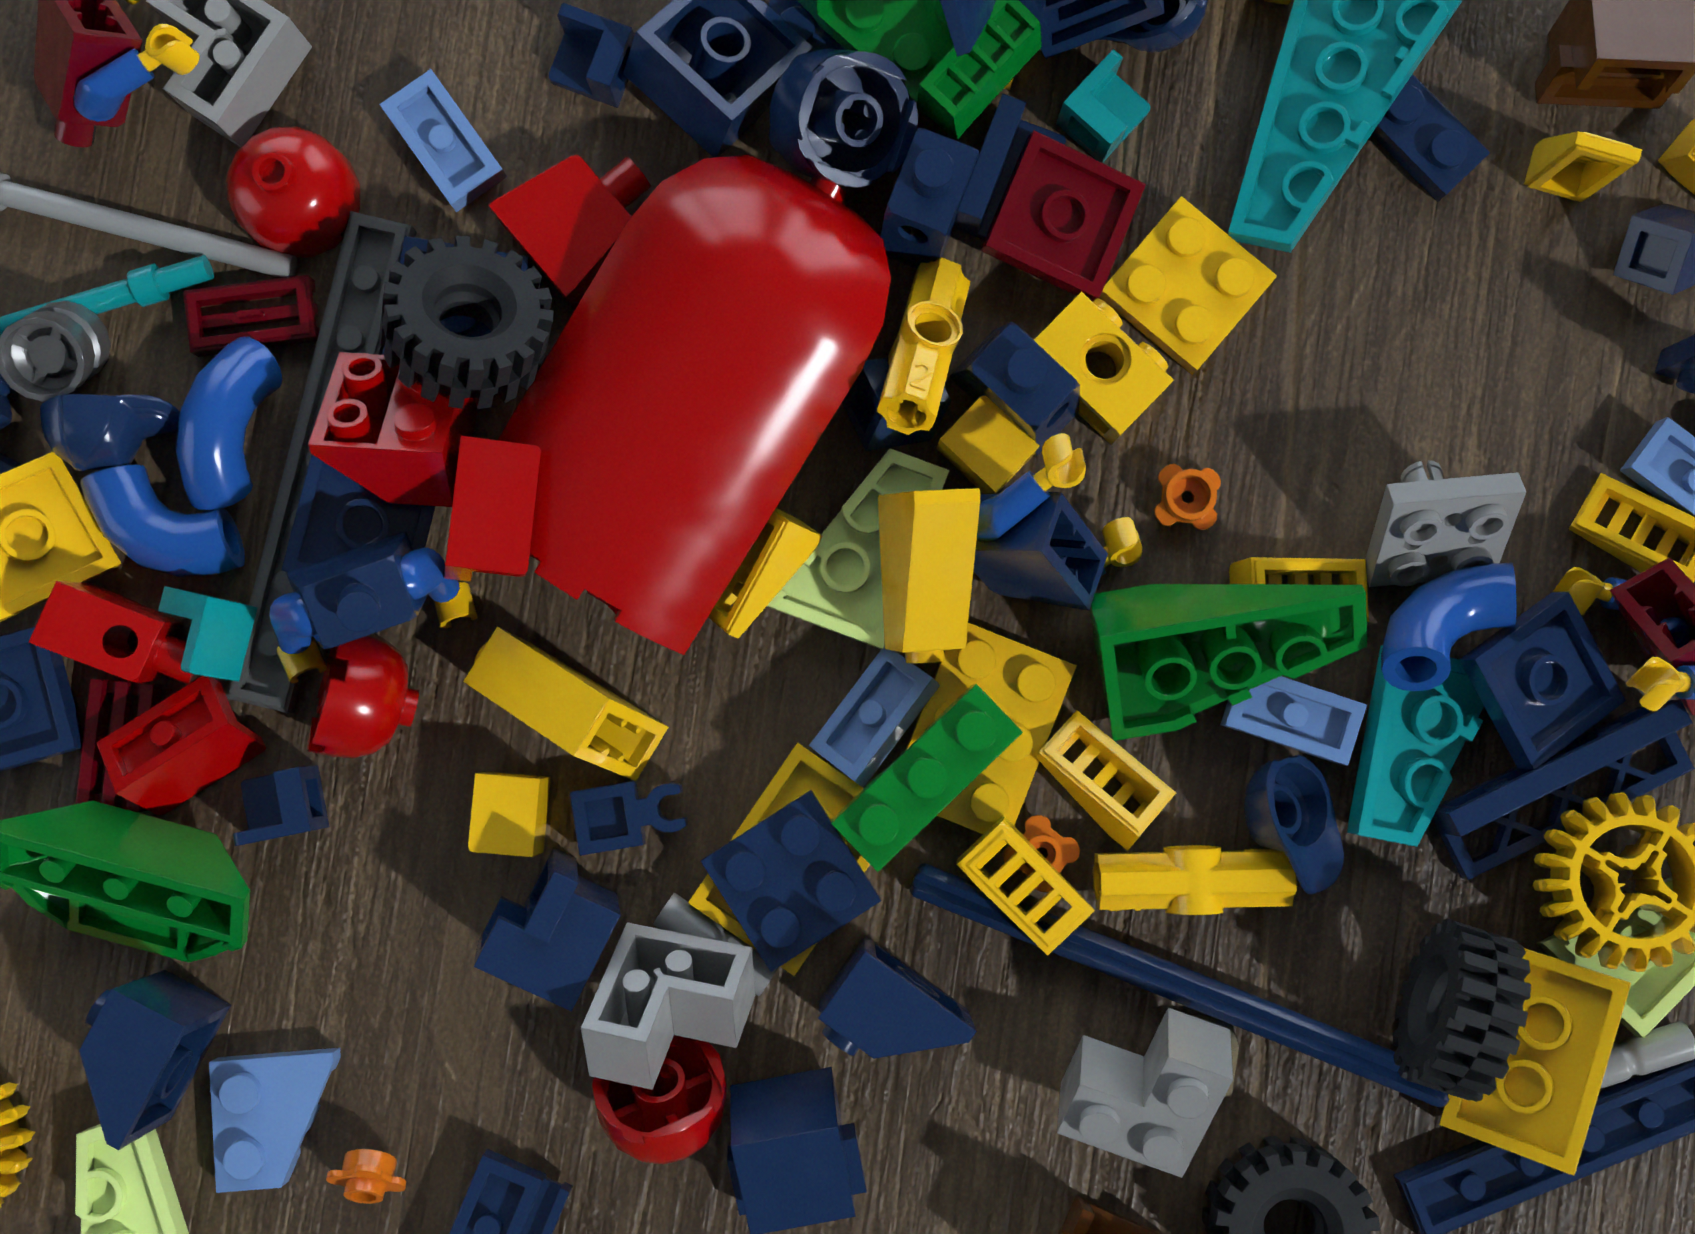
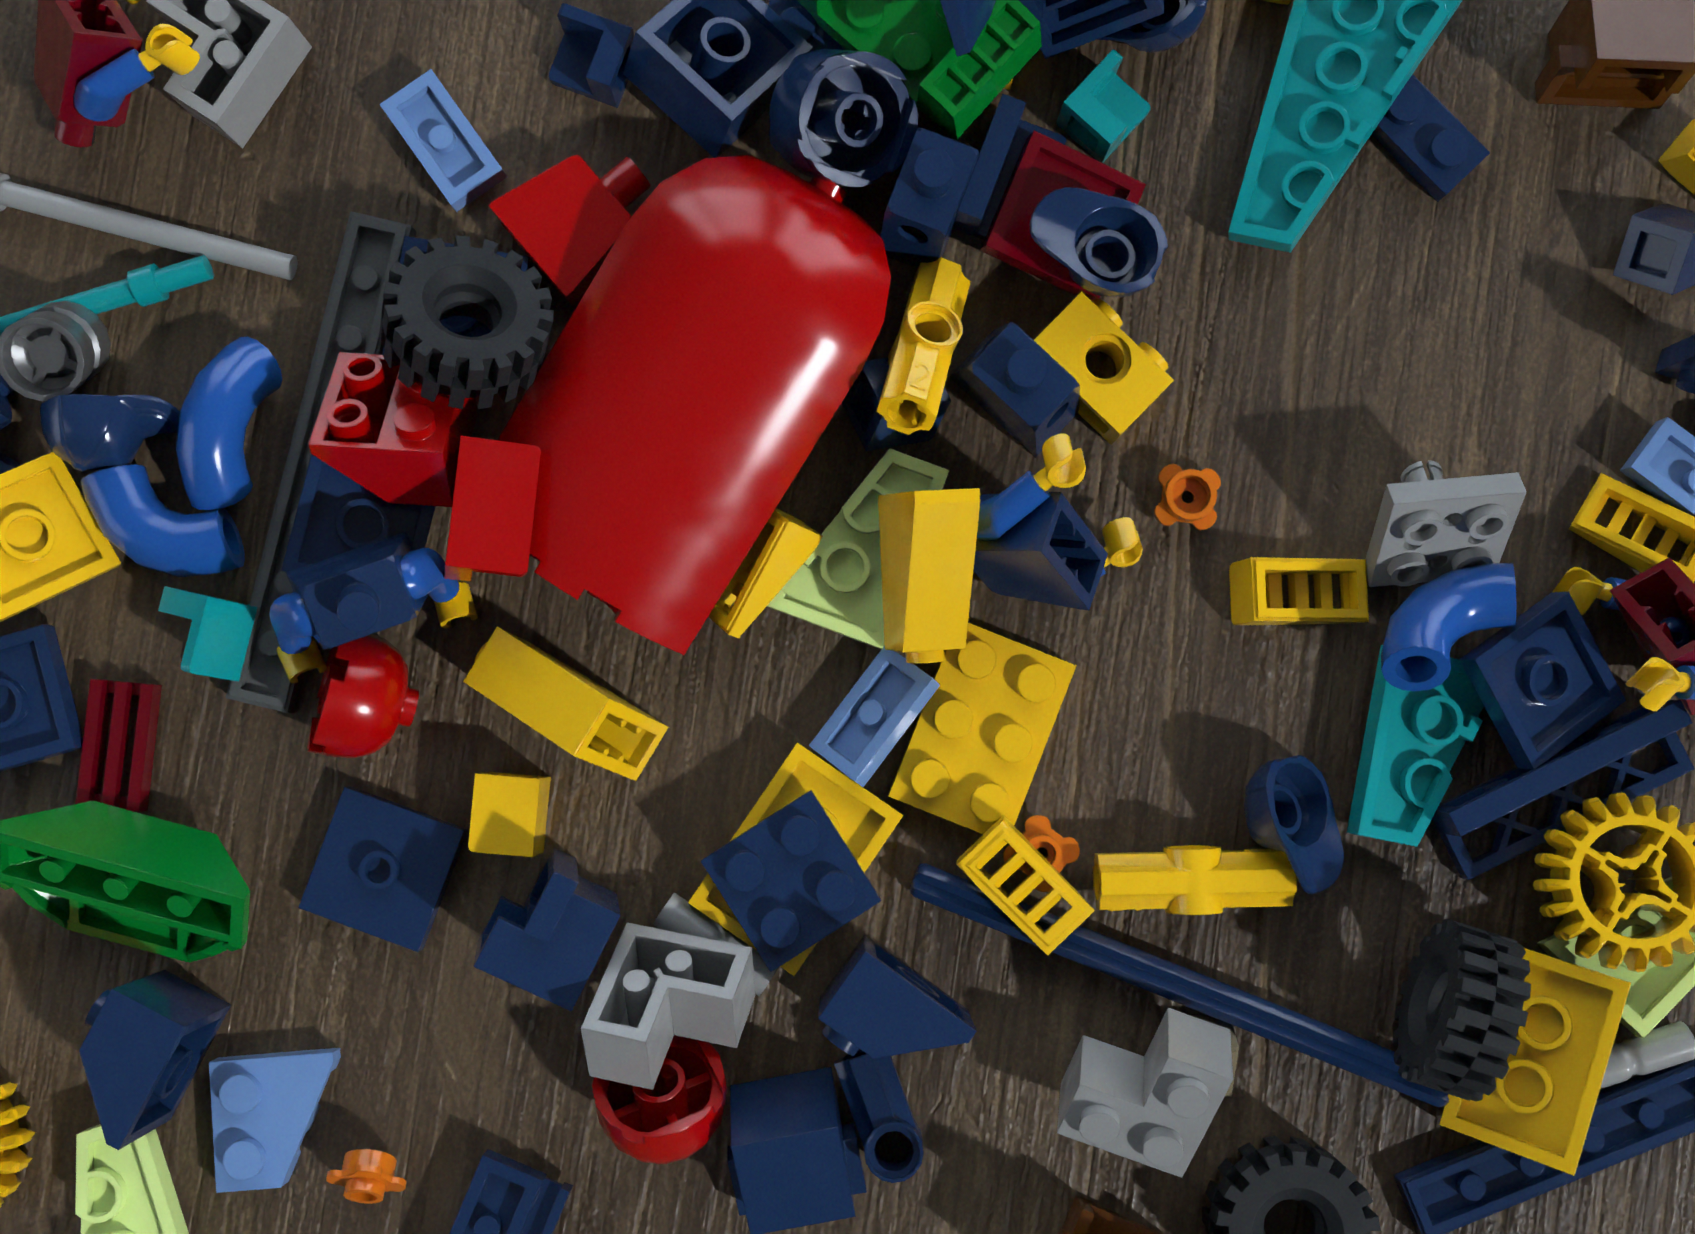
red torso [29,581,198,684] -> none
red panel [96,676,266,815] -> none
dark red tile [183,275,320,357] -> none
red cylinder [227,126,360,258] -> none
dark blue panel [233,765,330,846] -> none
dark blue plate [570,781,688,856] -> none
green arch [831,684,1023,872] -> none
yellow panel [937,396,1040,494] -> none
yellow slope [1036,710,1176,851] -> none
green wedge [1090,584,1367,741] -> none
yellow plate [1100,196,1277,375] -> none
medium blue plate [1220,676,1367,766] -> none
yellow slope [1524,131,1642,202] -> none
none -> dark blue plate [298,786,468,952]
none -> dark blue piece [834,1049,924,1183]
none -> dark blue piece [1029,187,1168,298]

